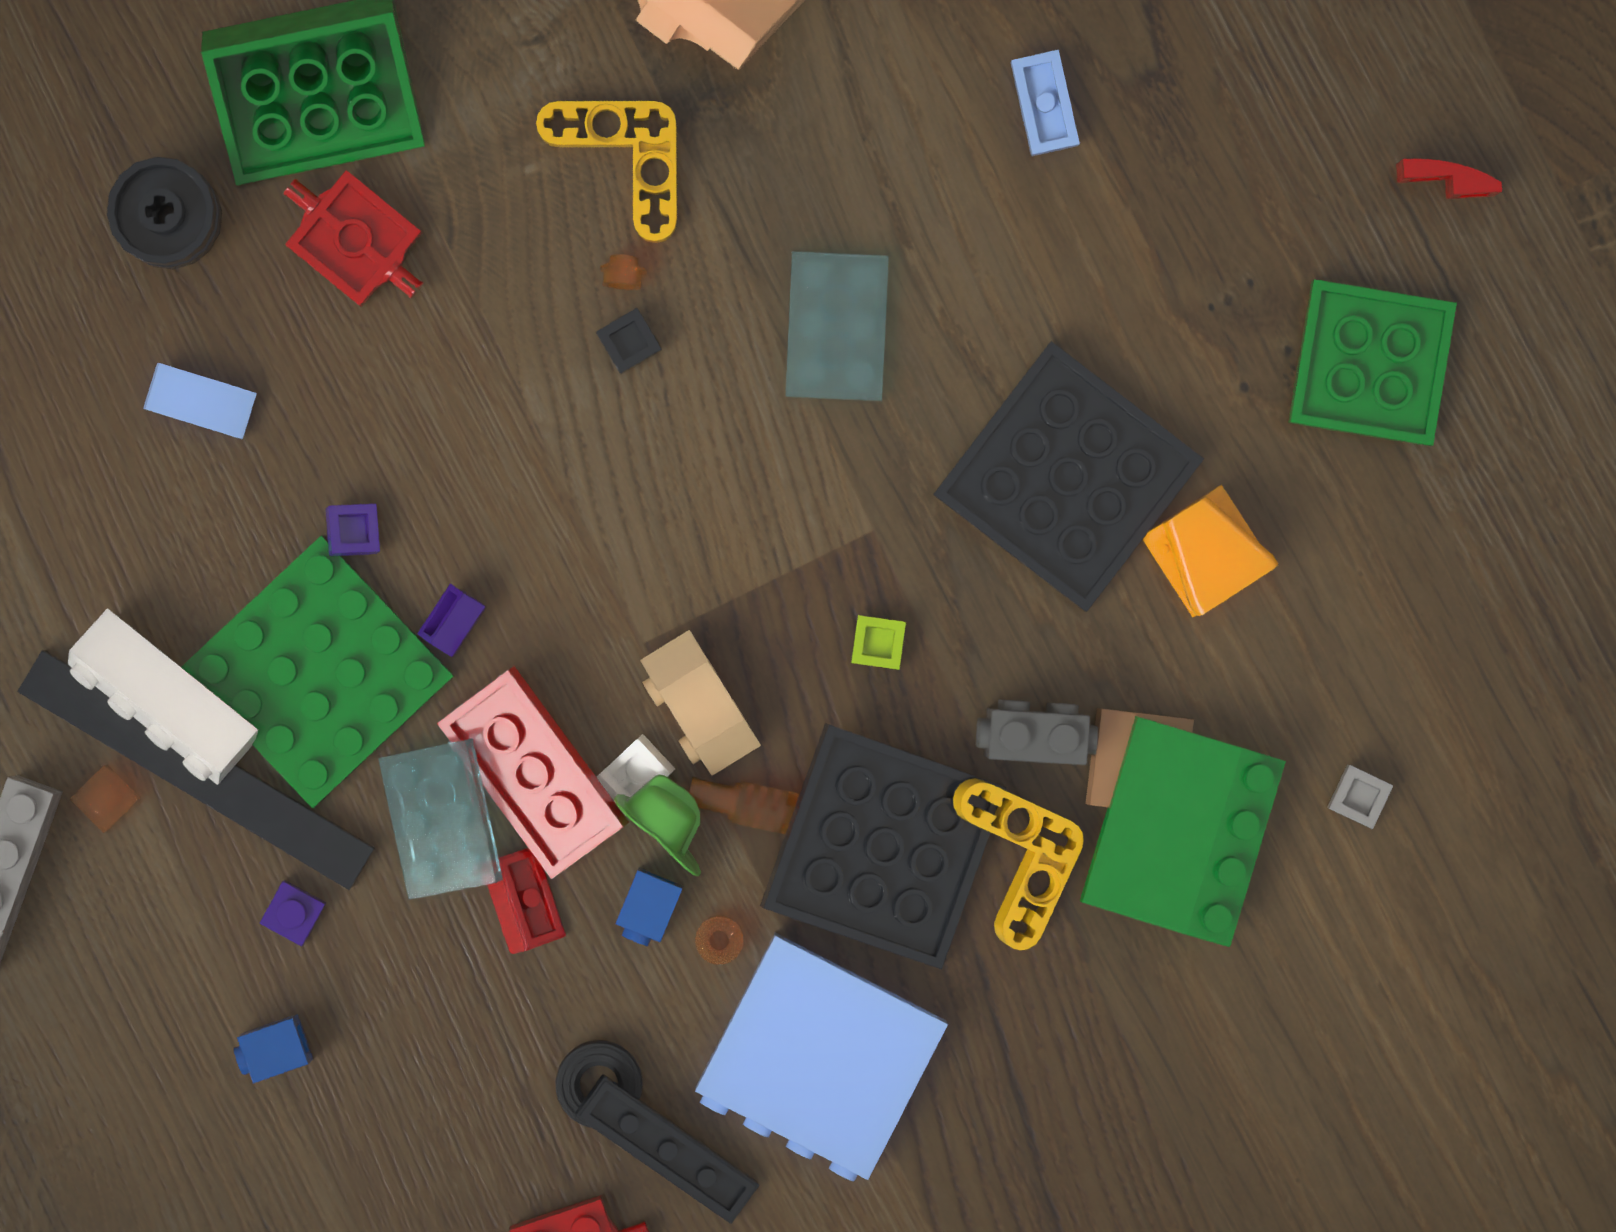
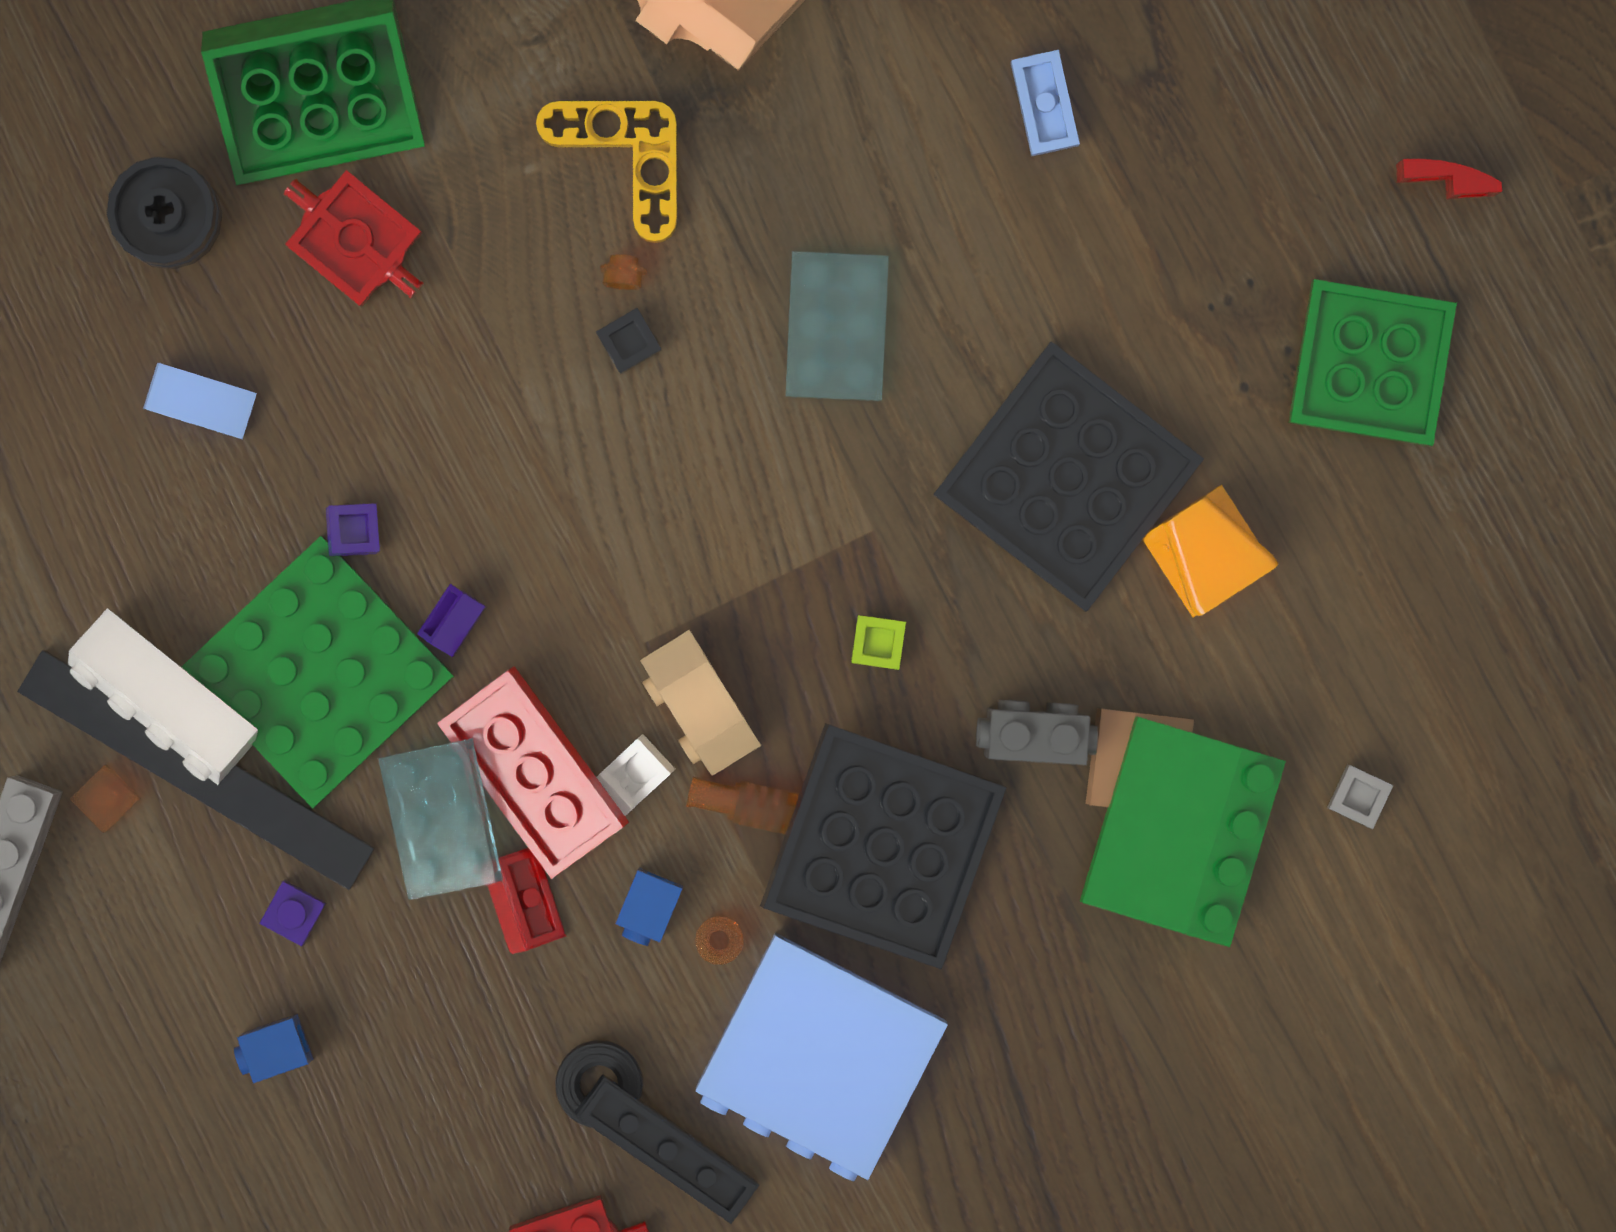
bright green piece [614,774,701,876] -> none
yellow beam [953,778,1084,950] -> none

